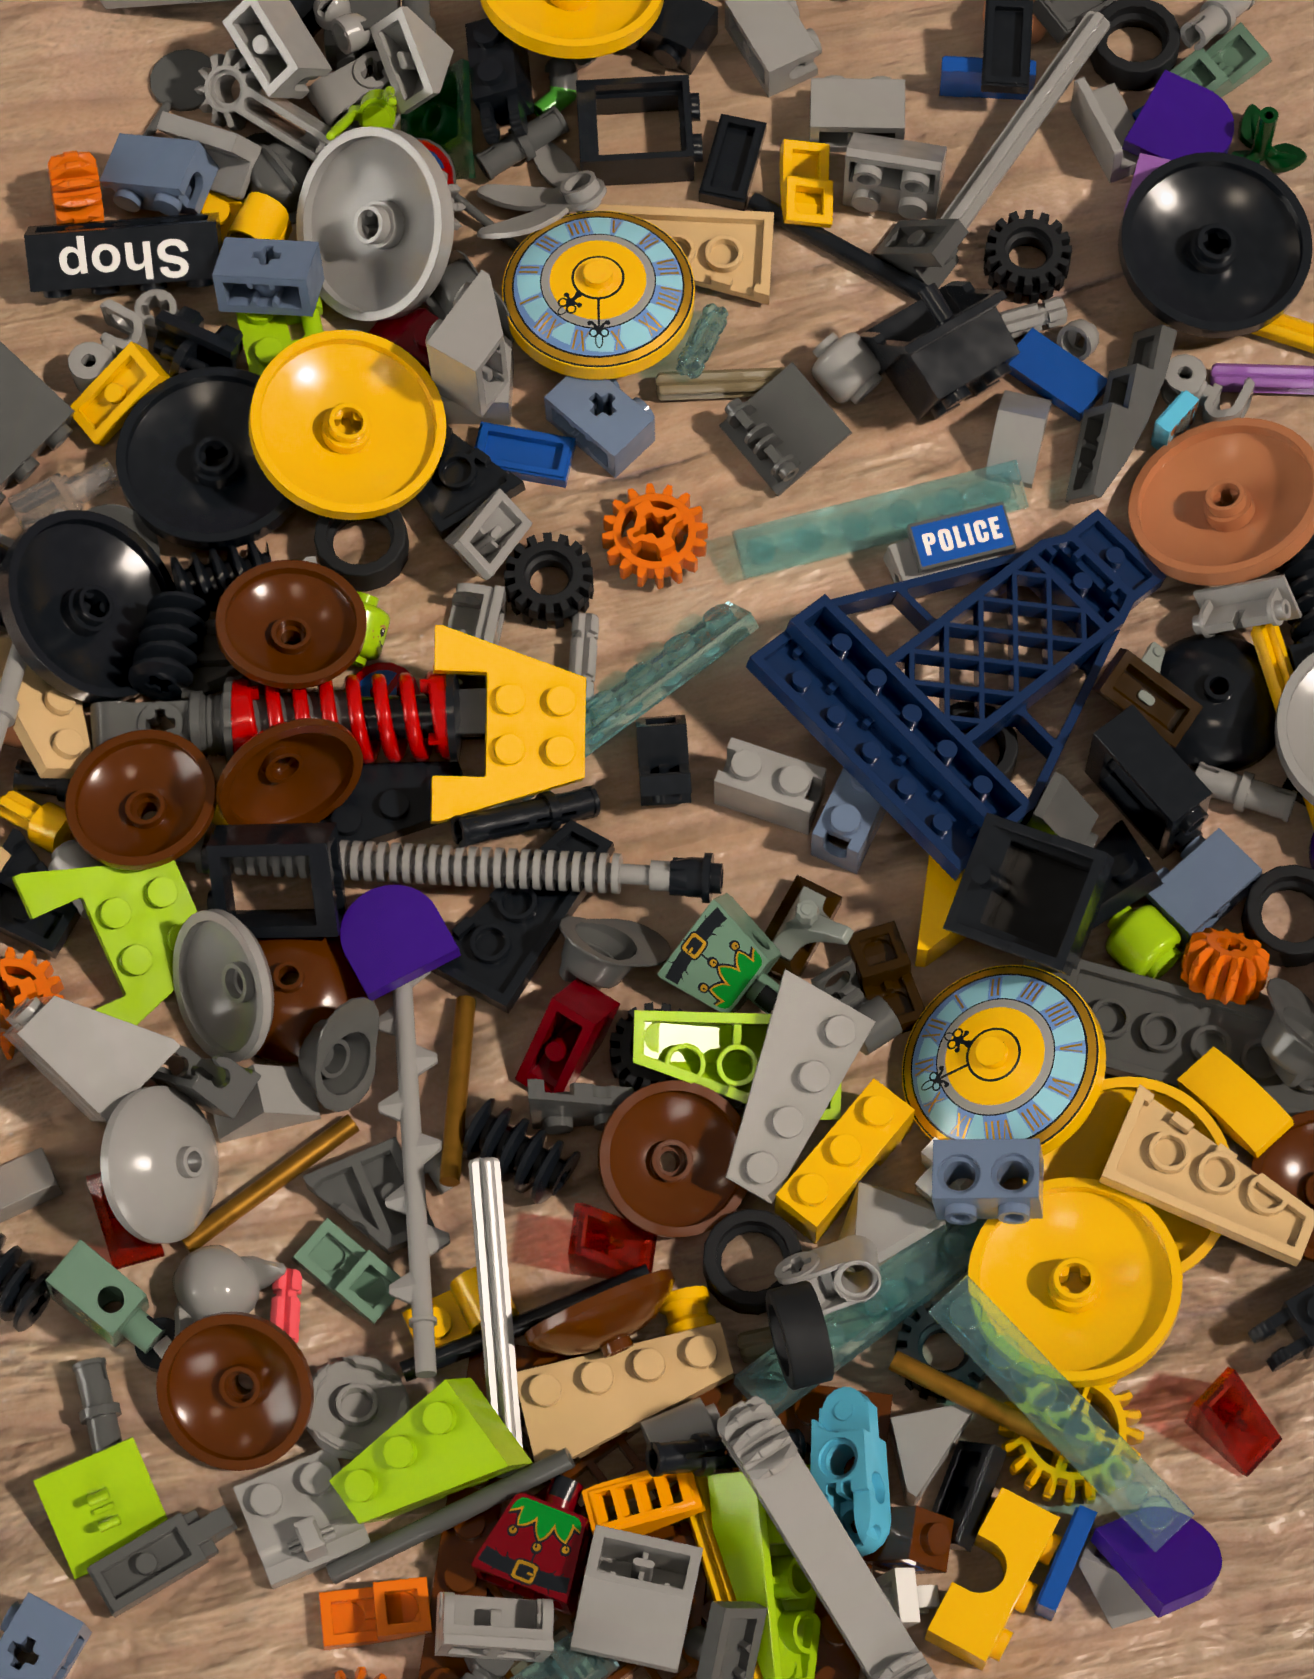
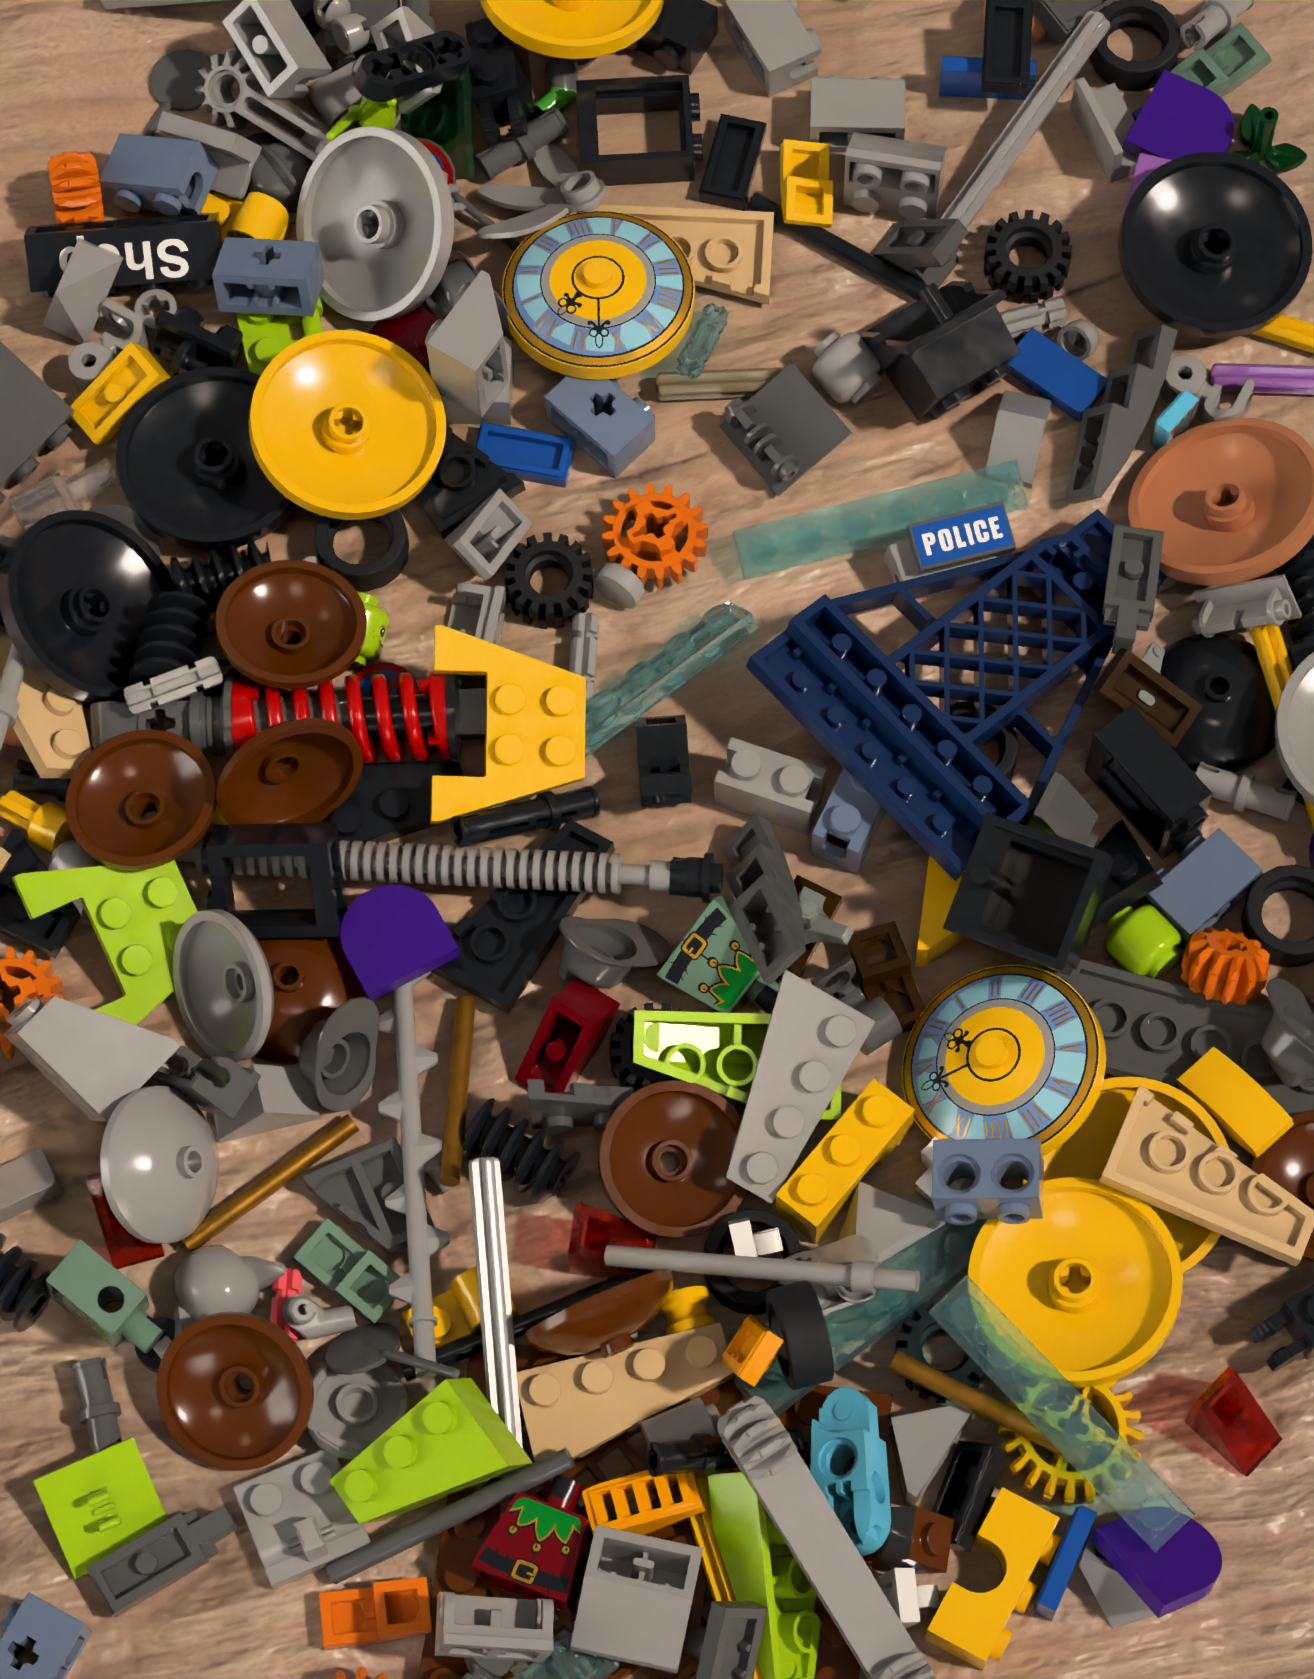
none -> light grey slope [42,238,124,343]
none -> light grey axle [124,656,223,715]
none -> light grey arm [282,1294,356,1340]
none -> dark grey piece [325,1322,460,1379]
none -> black beam [353,31,472,102]
none -> light grey tile [594,563,645,609]
none -> light grey bar [604,1245,920,1294]
none -> light orange plate [721,1315,784,1387]
none -> dark grey slope [722,814,806,984]
none -> white tile [728,1217,783,1257]
none -> dark grey hinge [1102,524,1164,654]

